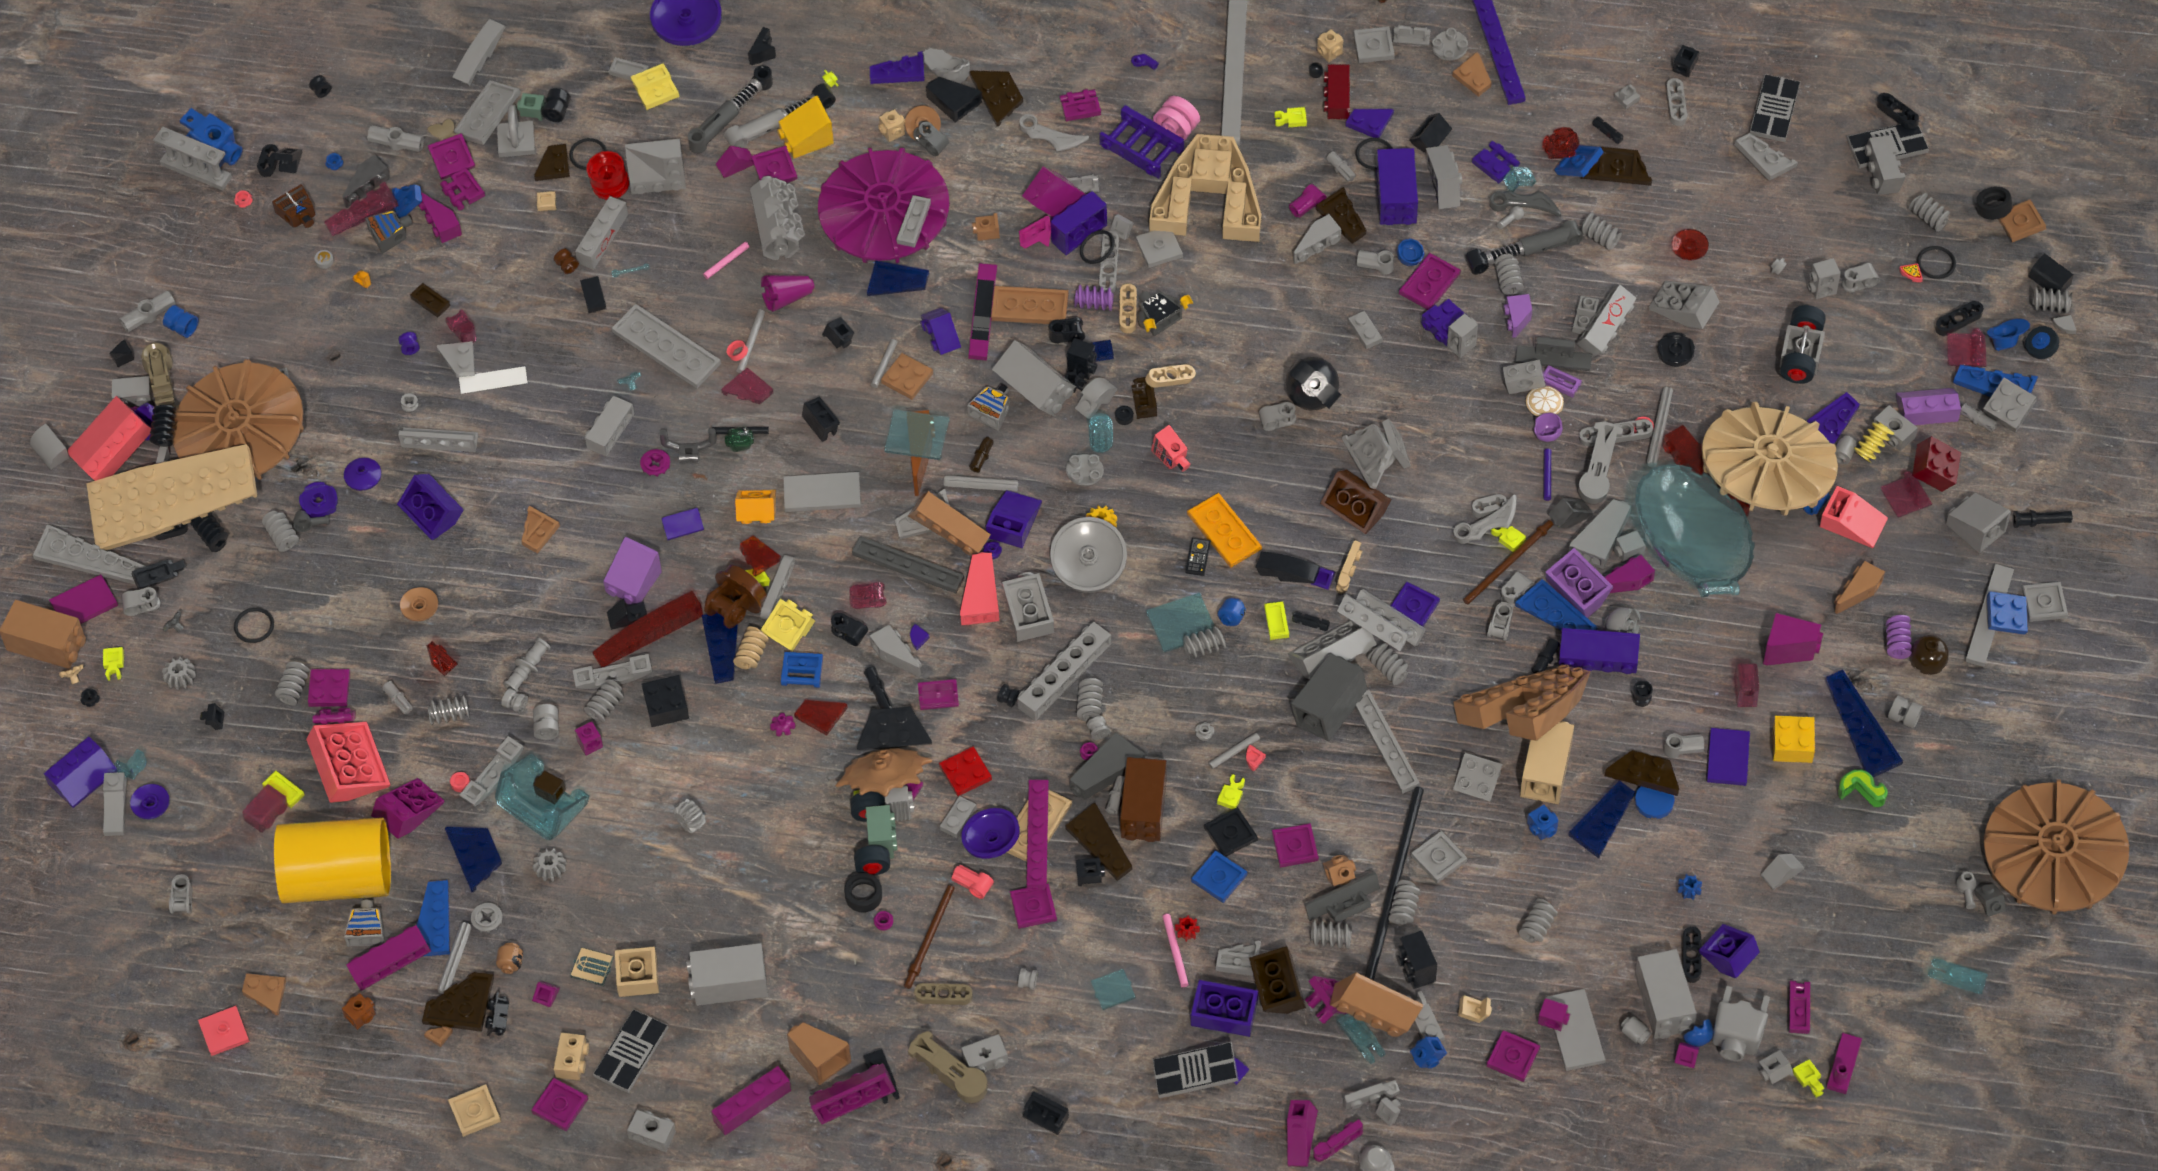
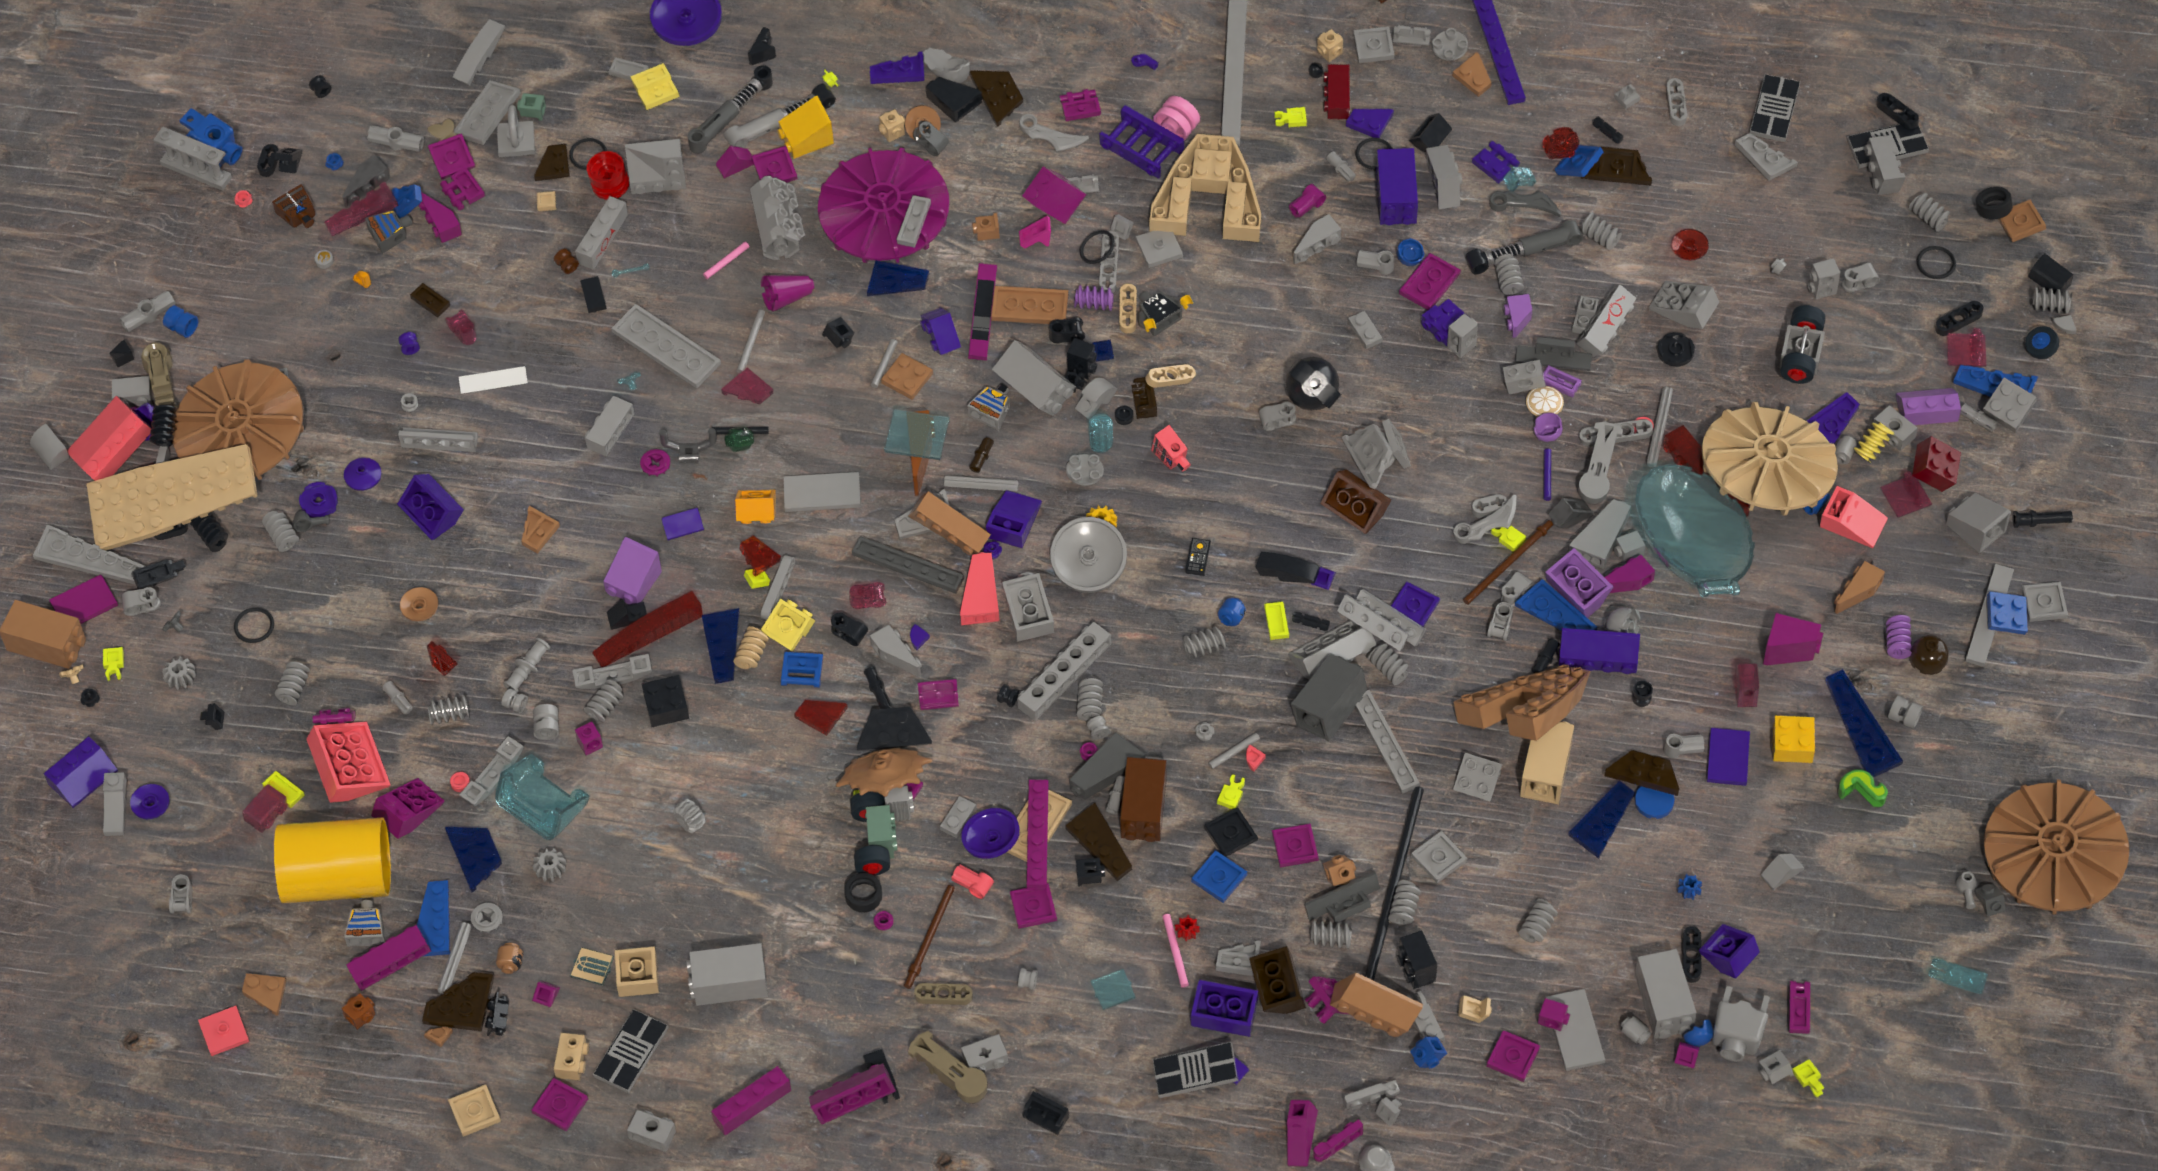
clear light blue bracket [115,749,147,780] -> none
magenta plate [308,669,350,707] -> none
light grey wing [437,341,475,378] -> none
dark brown brick [533,770,566,804] -> none
black wheel [541,88,571,122] -> none
reddish brown piece [704,565,767,628] -> none
coral piece [726,340,748,361] -> none
magenta plant [770,713,796,736] -> none
medium nougat slope [787,1022,851,1085] -> none
black hinge [802,396,840,442] -> none
red plate [939,746,992,797] -> none
dark purple brick [1050,191,1107,255] -> none
clear light blue piece [1146,593,1215,653] -> none
light orange tile [1187,493,1262,568] -> none
dark brown wing [1316,187,1367,244] -> none
tan hinge [1336,540,1363,594] -> none
clear light blue hinge [1337,1014,1386,1064] -> none
light grey bar [1497,206,1524,229] -> none
blue brick [1527,805,1558,840] -> none
black brick [1673,45,1699,78] -> none
magenta piece [1827,1033,1862,1094] -> none
tile [1899,264,1923,282] -> none
blue piece [1987,319,2030,351] -> none

